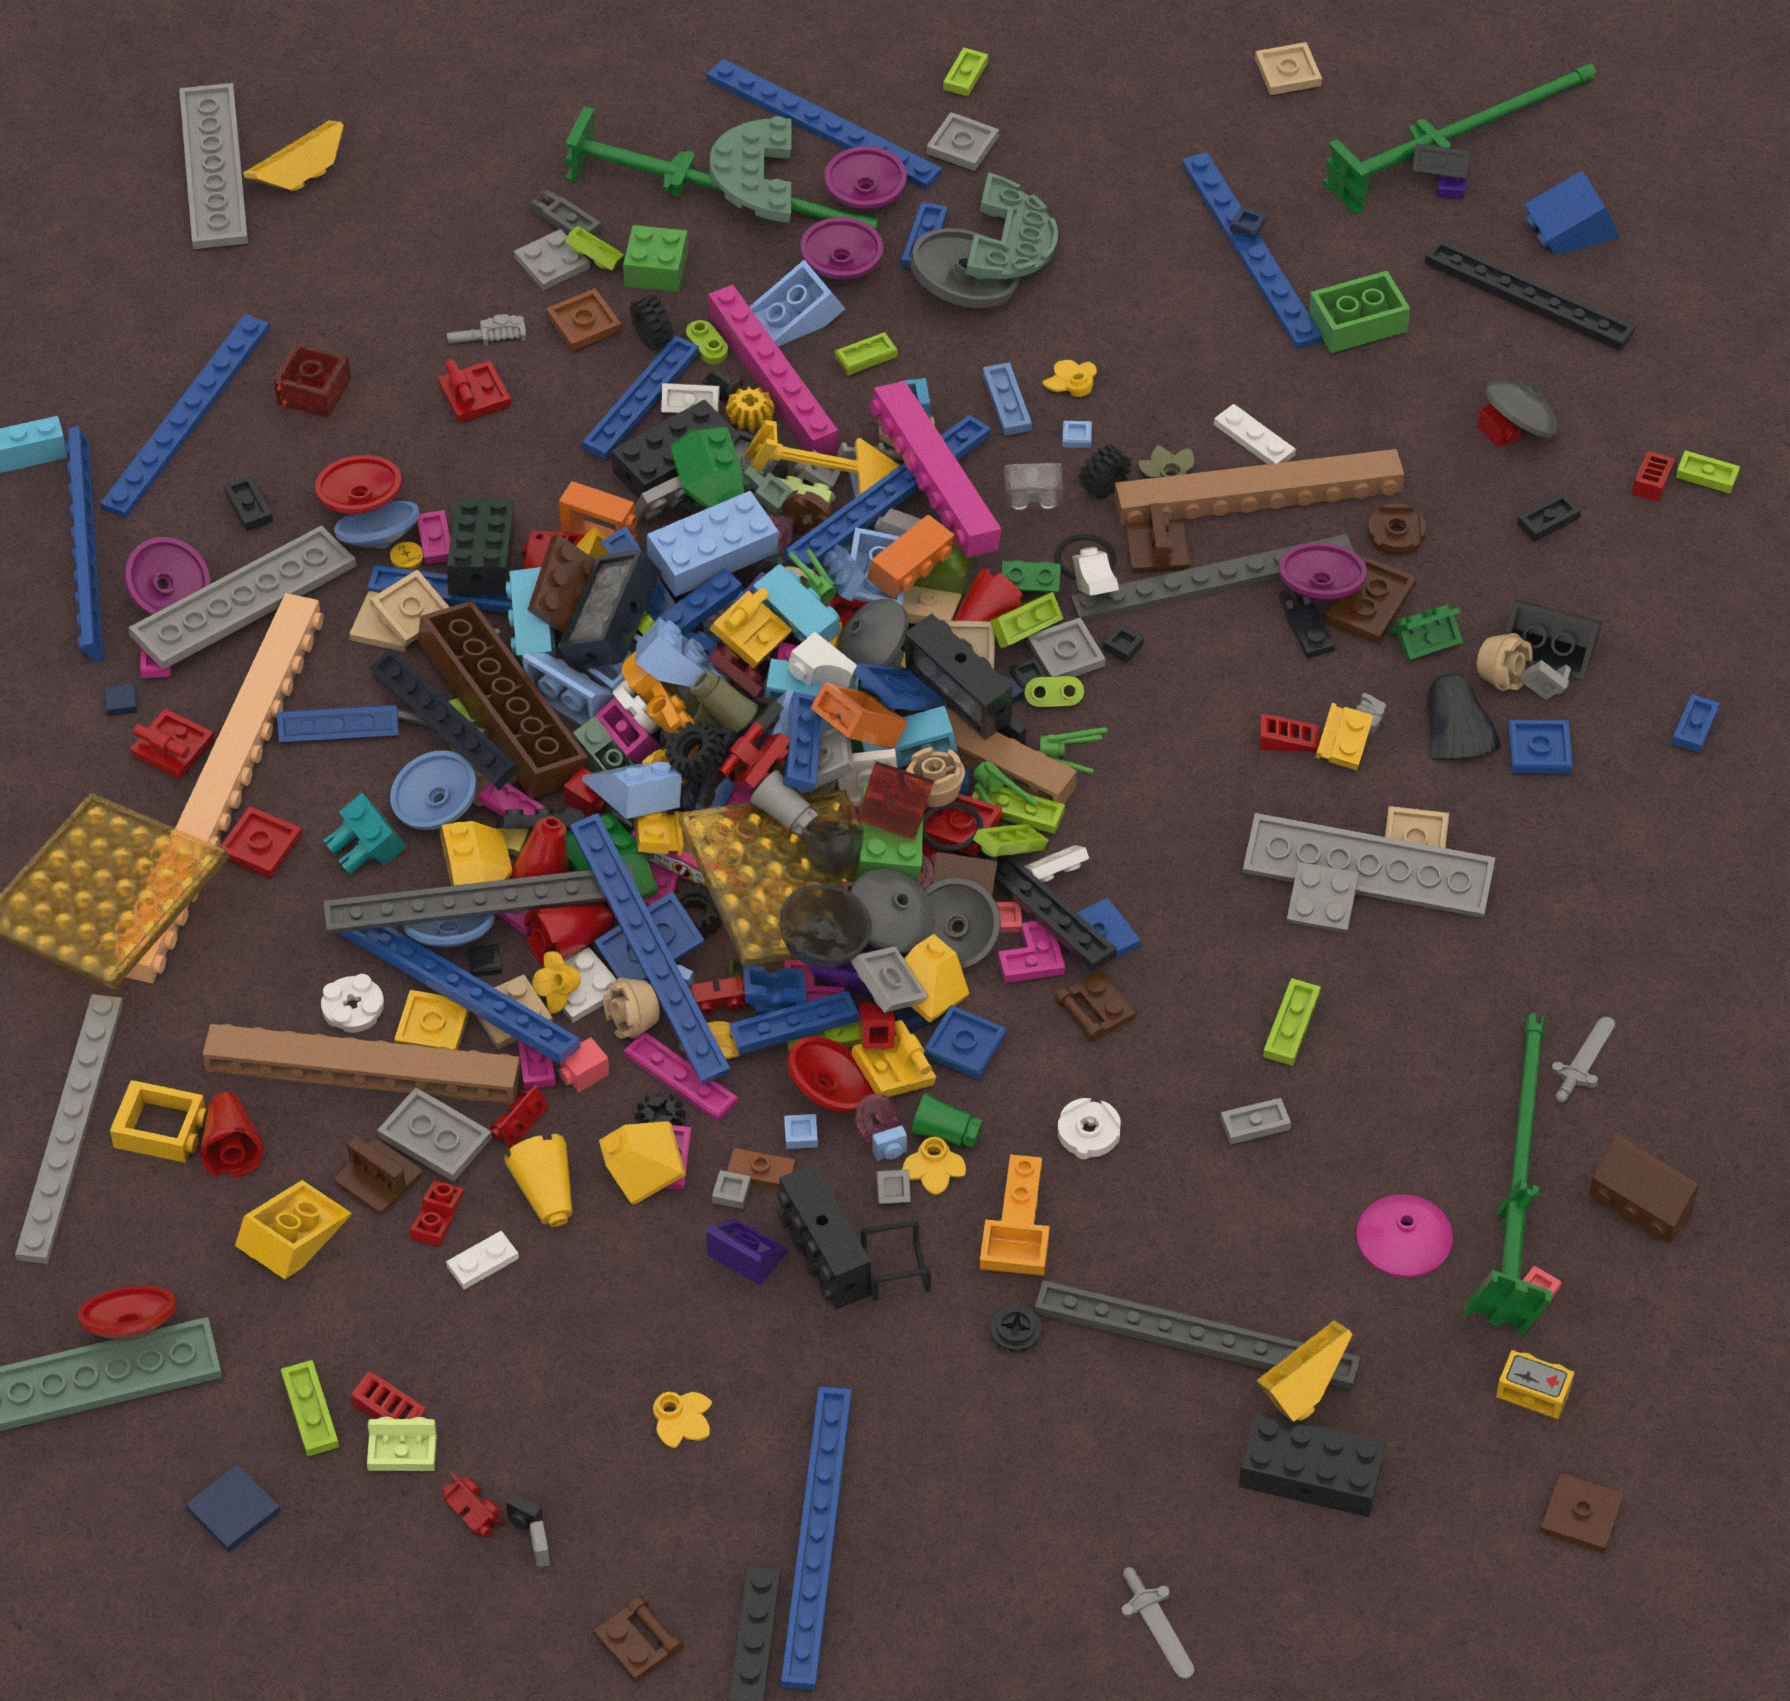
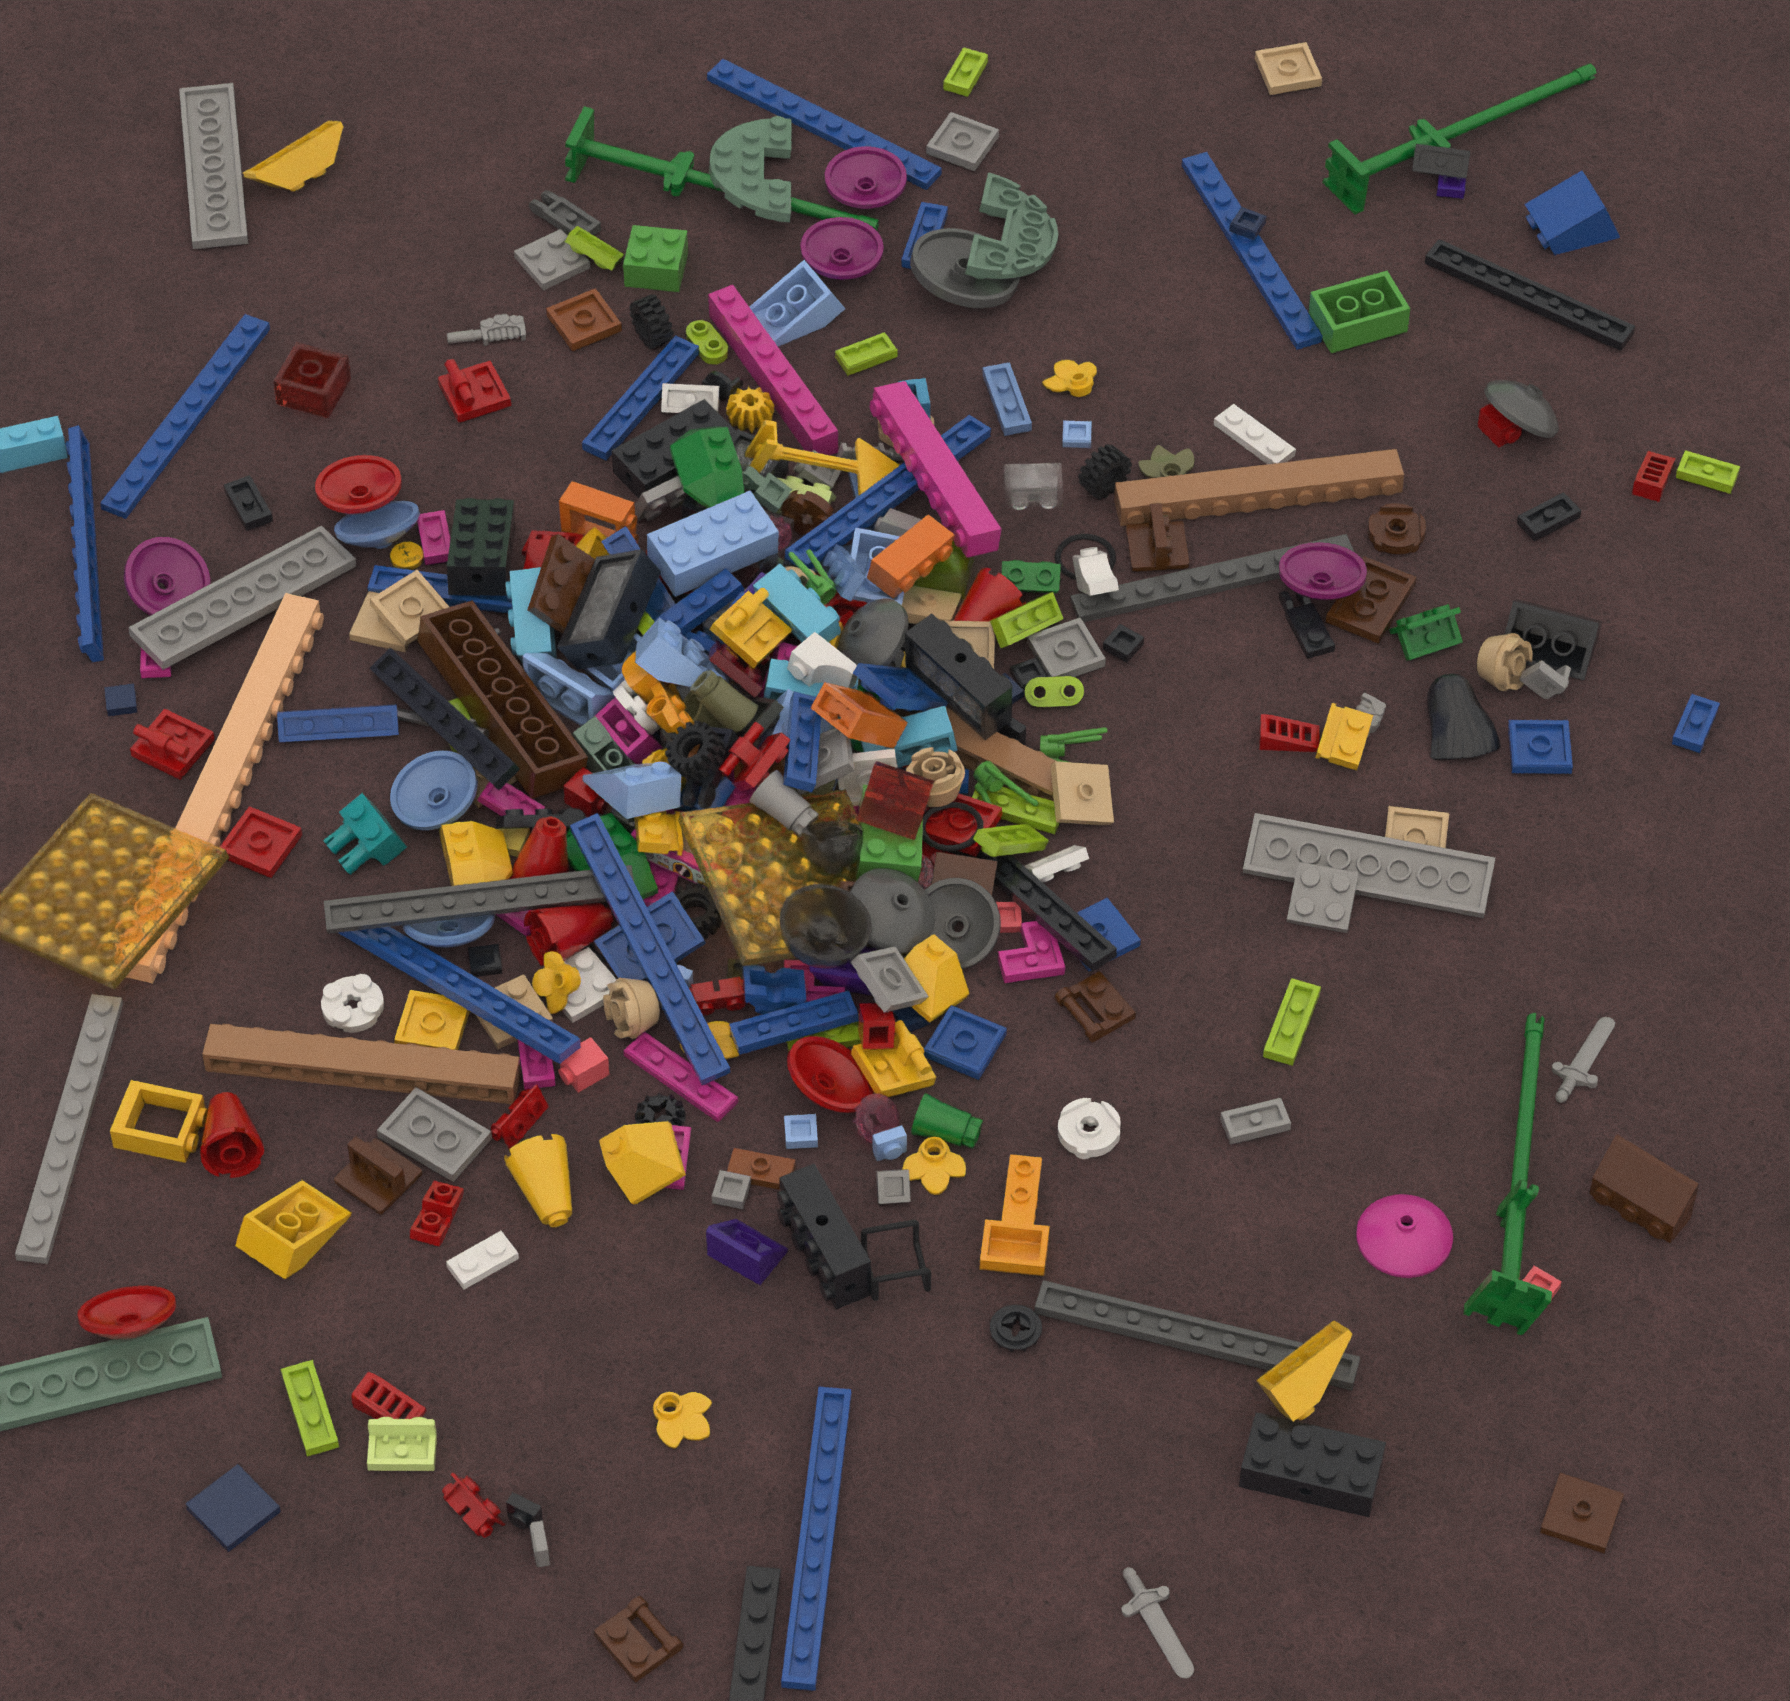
brick [1496,1350,1574,1419] -> none
none -> tan plate [1050,761,1114,825]

